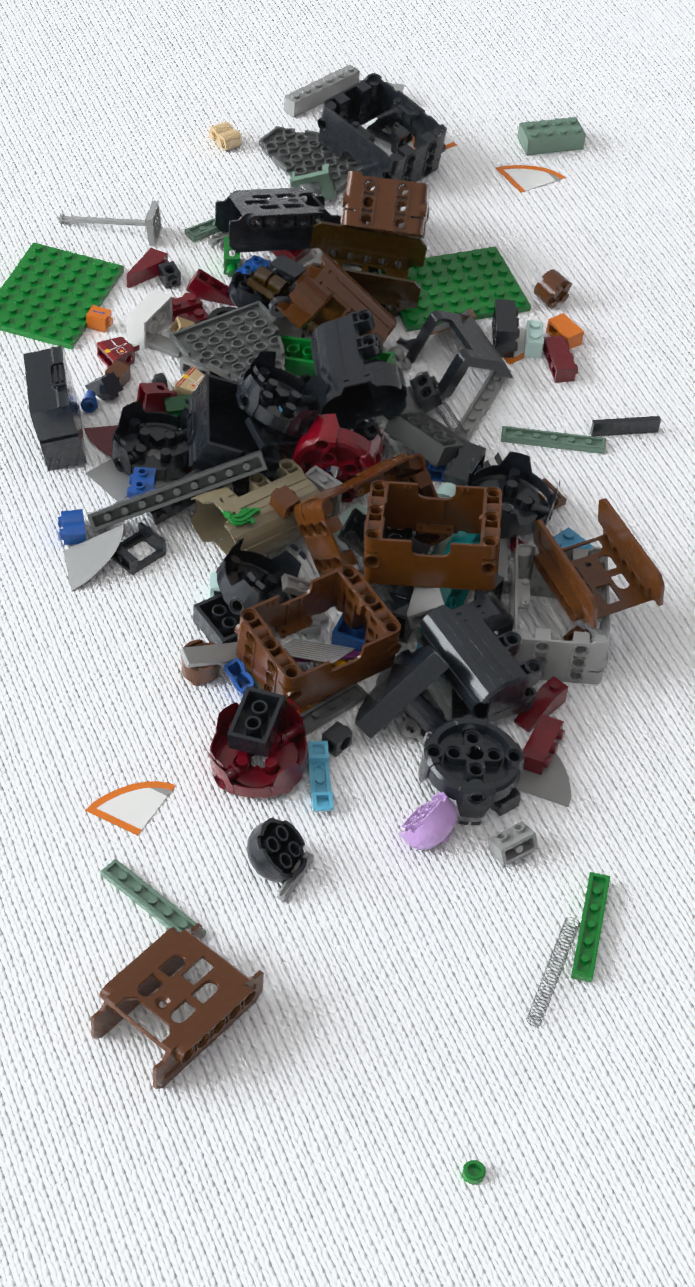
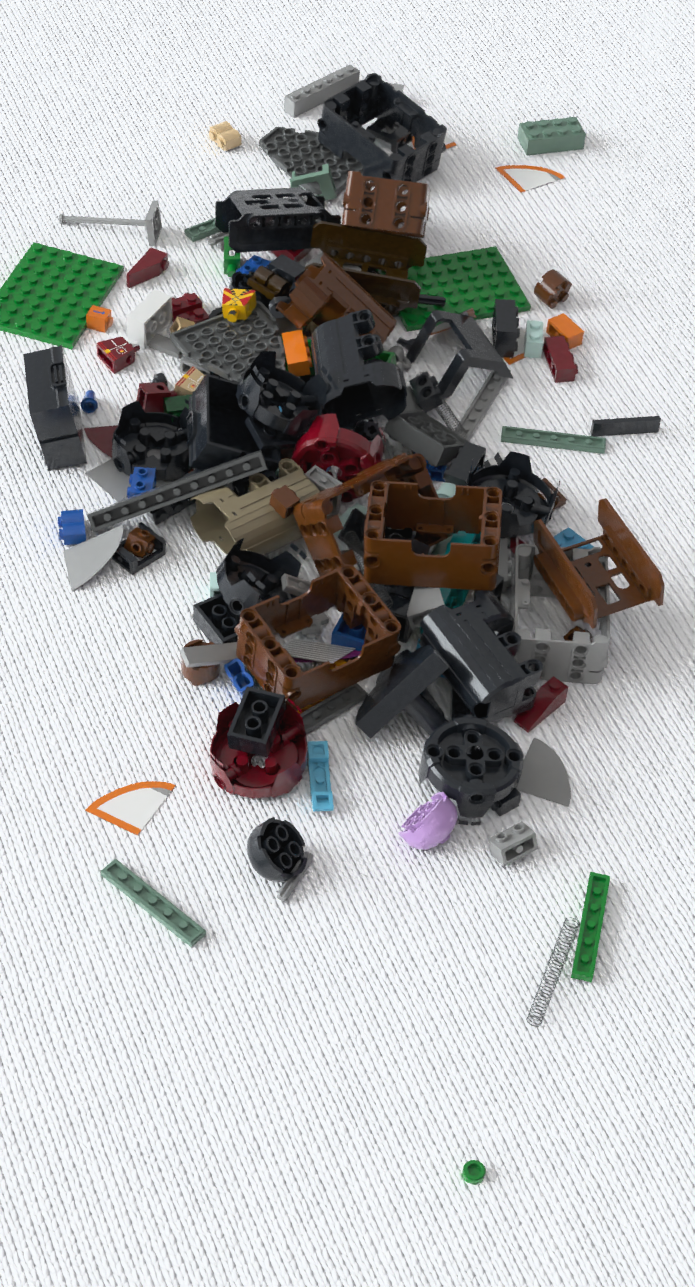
black slope [85,371,124,401] -> none
reddish brown piece [91,923,264,1089] -> none
reddish brown brick [105,360,131,387] -> none
black brick [158,261,181,289] -> none
dark red slope [186,268,235,306] -> none
green piece [222,507,260,526] -> none
black brick [321,721,353,757] -> none
light grey plate [401,718,432,746] -> none
dark red brick [522,714,565,775] -> none
none -> reddish brown brick [124,527,156,558]
none -> yellow torso [222,288,257,322]
none -> orange brick [282,330,313,377]
none -> black axle [418,294,446,306]

